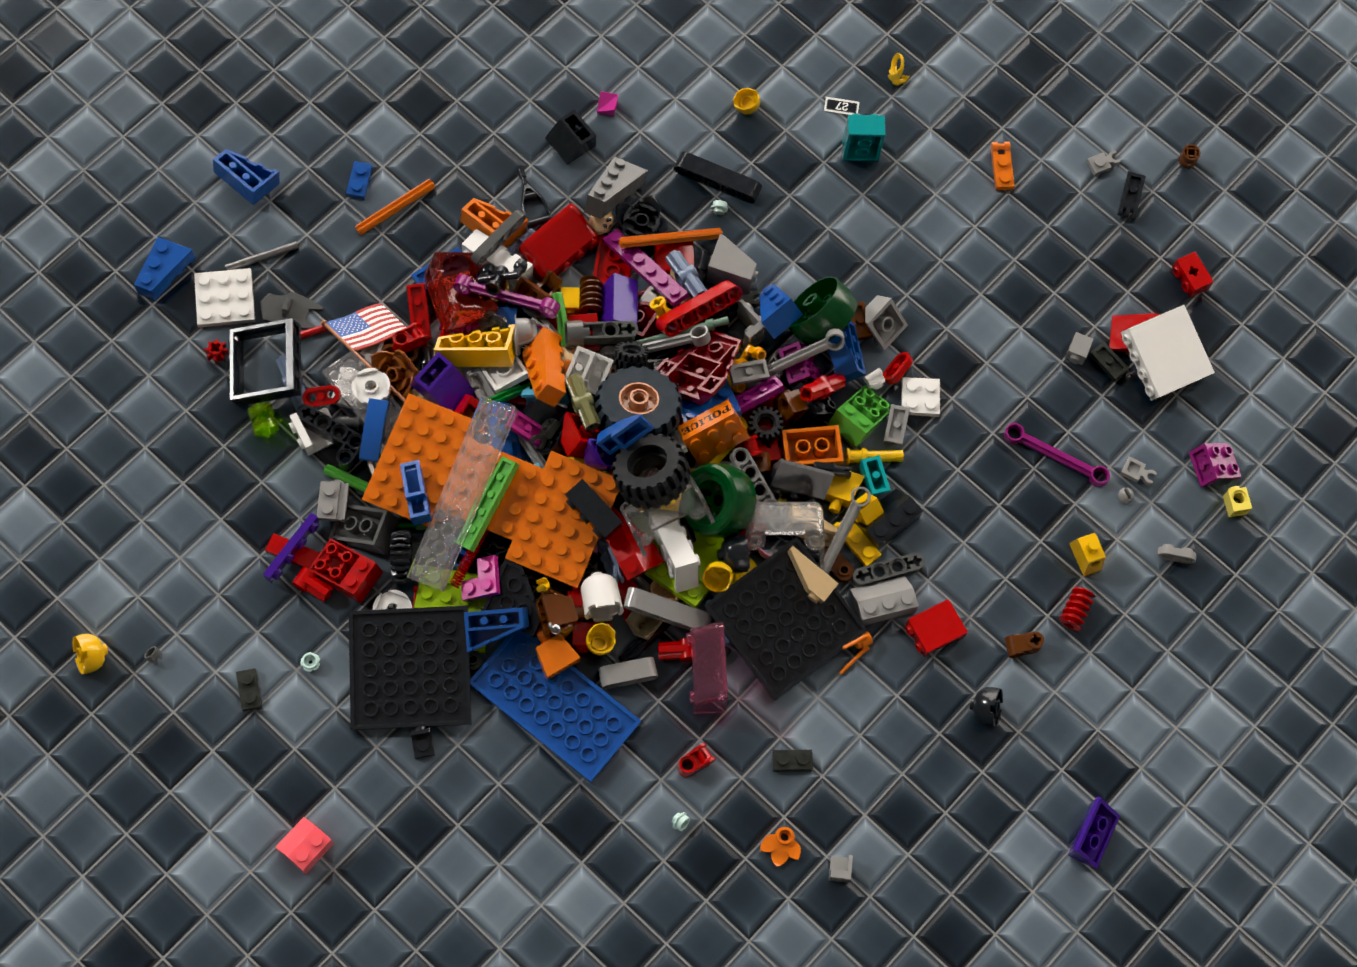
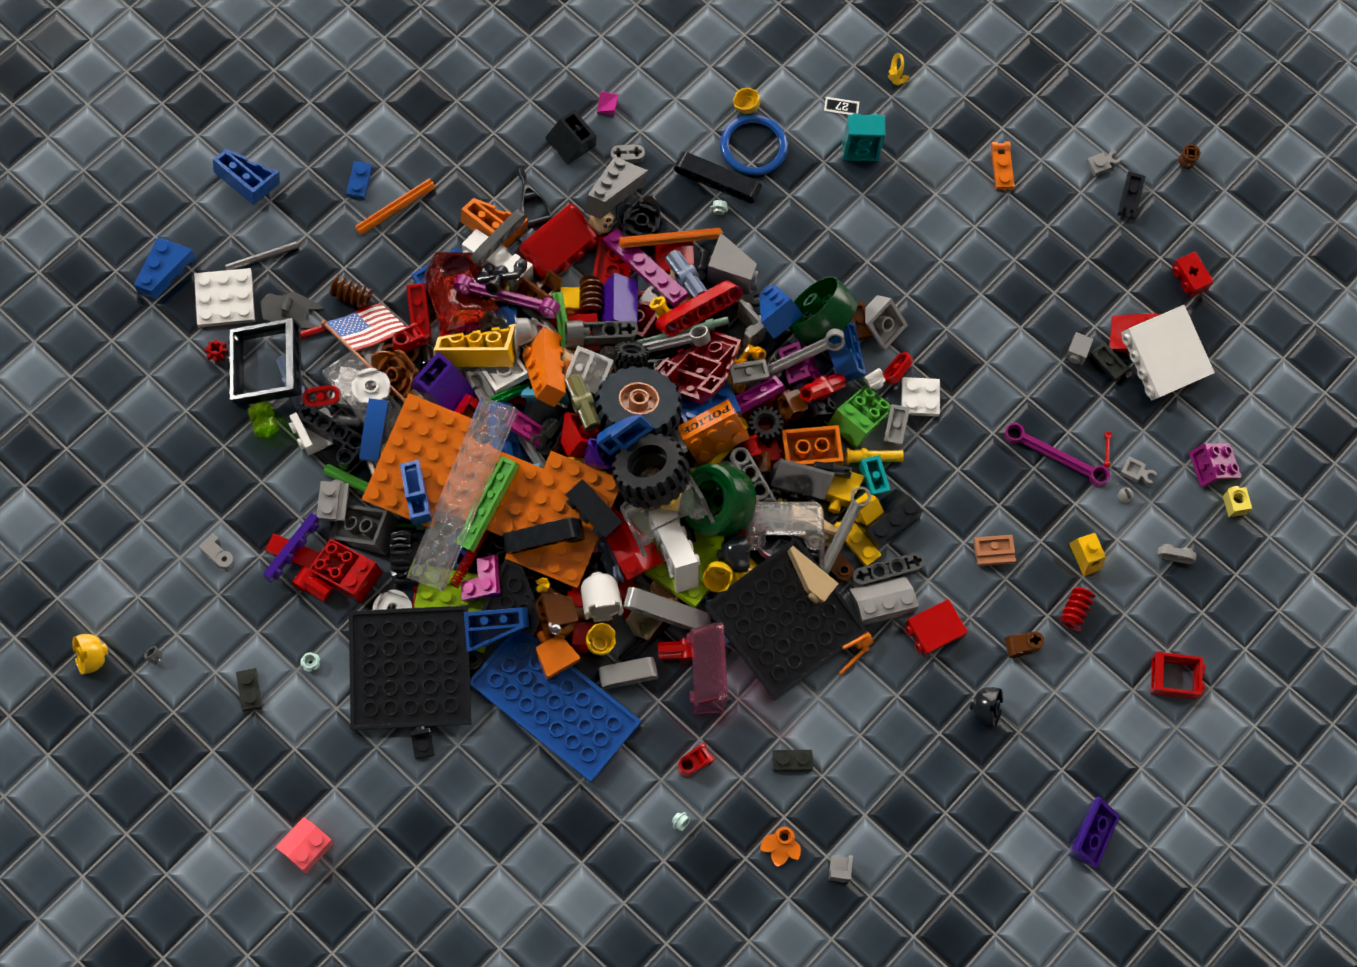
none -> light grey leg [199,533,235,571]
none -> reddish brown piece [330,274,373,309]
none -> black beam [503,517,585,554]
none -> light grey beam [610,144,645,164]
none -> blue wedge [720,114,788,176]
none -> nougat plate [973,535,1016,566]
none -> red hinge [1103,431,1112,468]
none -> red window [1150,652,1206,700]

